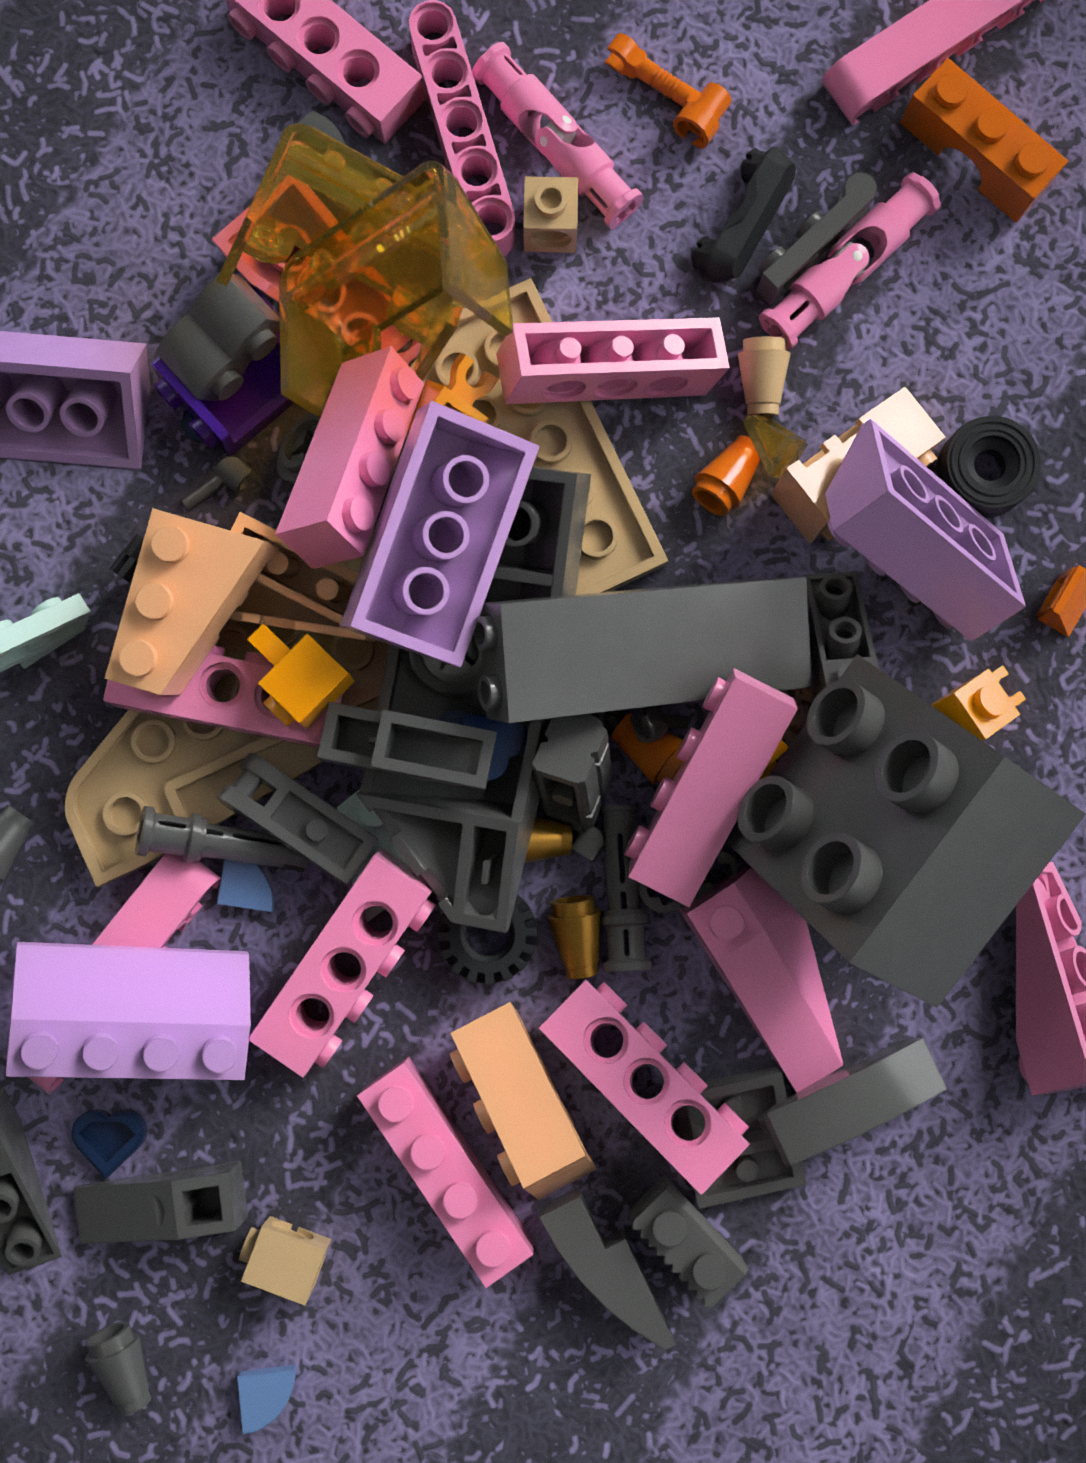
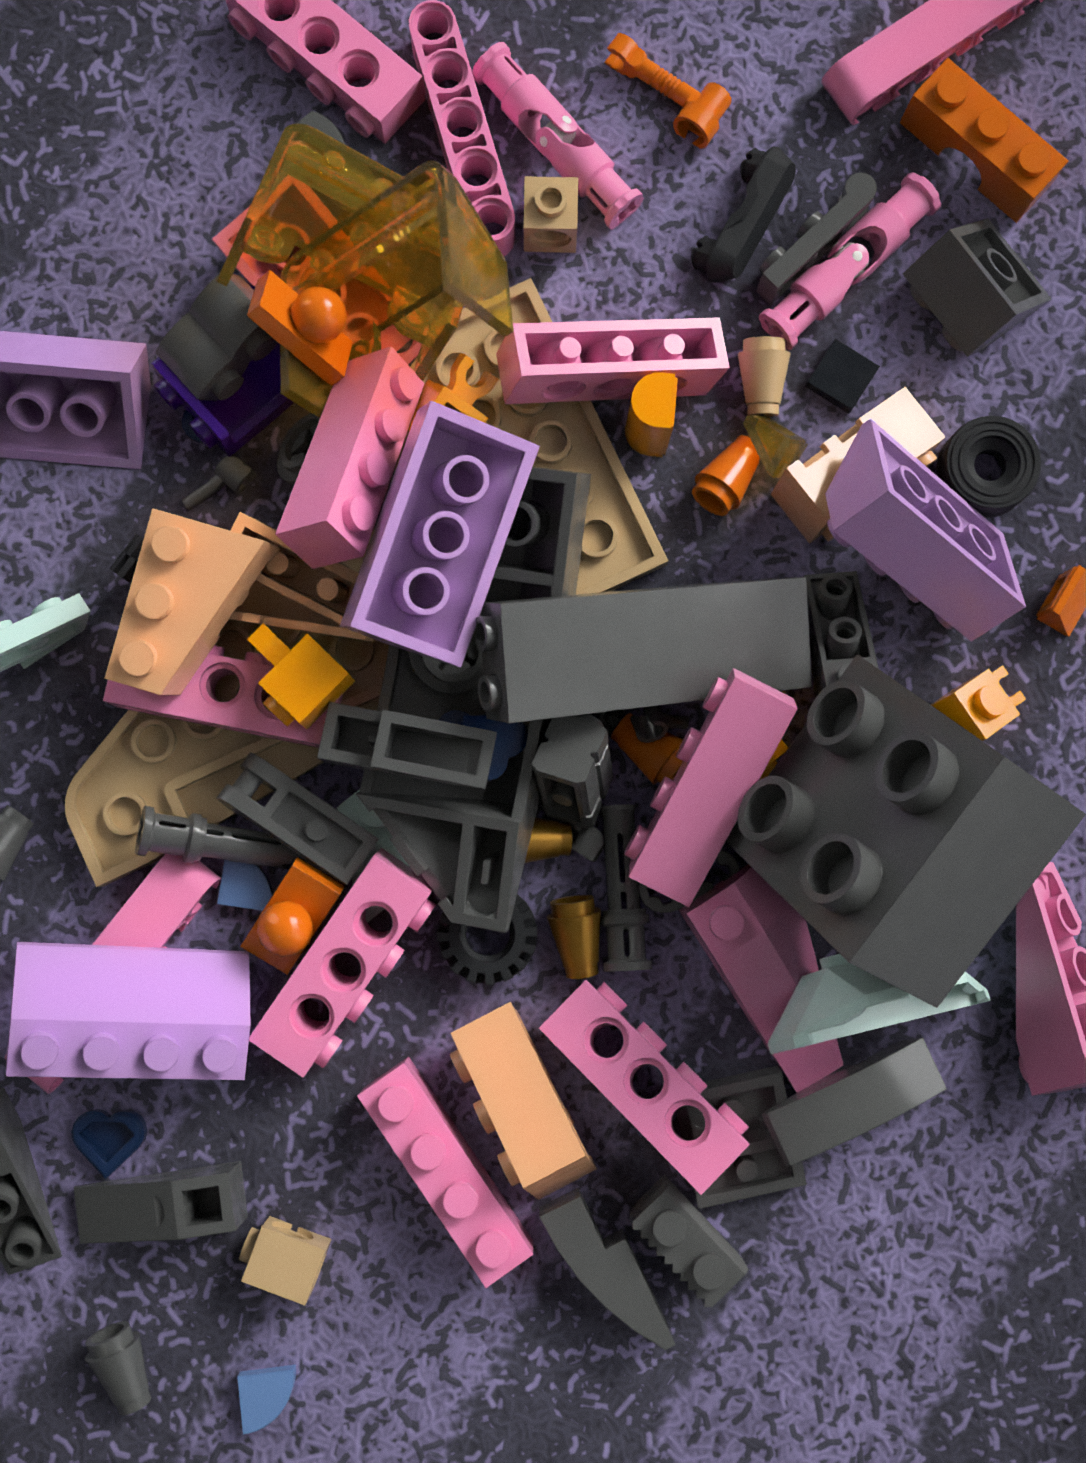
none -> orange tile [240,857,344,975]
none -> orange tile [247,270,353,386]
none -> light orange brick [625,373,678,457]
none -> light aqua wedge [767,954,991,1054]
none -> black tile [805,339,880,414]
none -> dark grey slope [902,218,1052,357]

